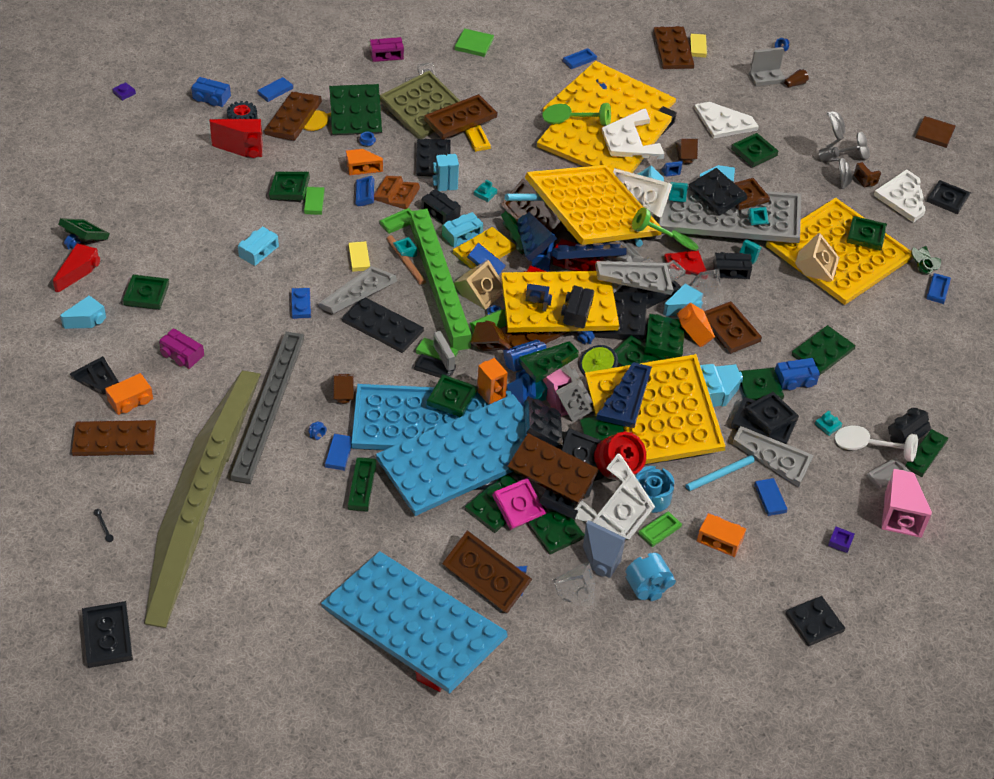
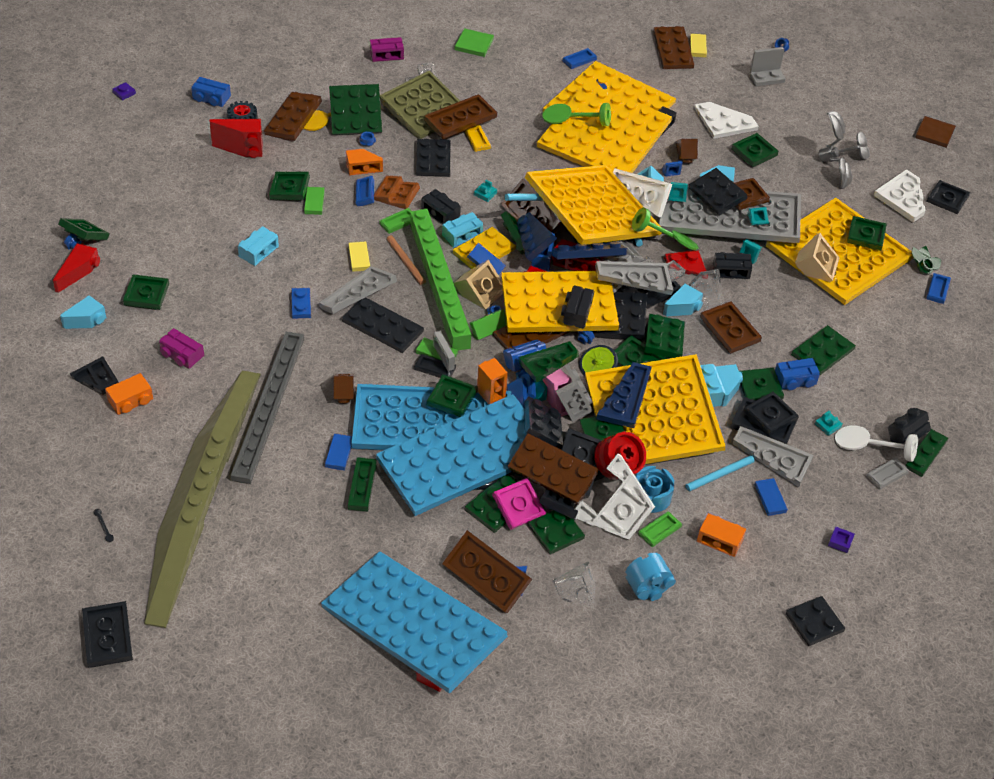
reddish brown plate [72,420,157,456] -> none
blue tile [257,77,293,102] -> none
blue plate [308,421,327,440] -> none
teal slope [393,237,417,257] -> none
medium azure brick [433,154,459,191] -> none
reddish brown slope [470,320,511,351] -> none
dark blue bracket [525,284,552,312] -> none
sand blue slope [583,520,625,578] -> none
white wing [602,108,664,159] -> none
orange slope [677,302,715,347] -> none
reddish brown cone [784,69,809,88] -> none
reddish brown bracket [853,162,881,187] -> none
bright pink slope [881,469,932,538] -> none

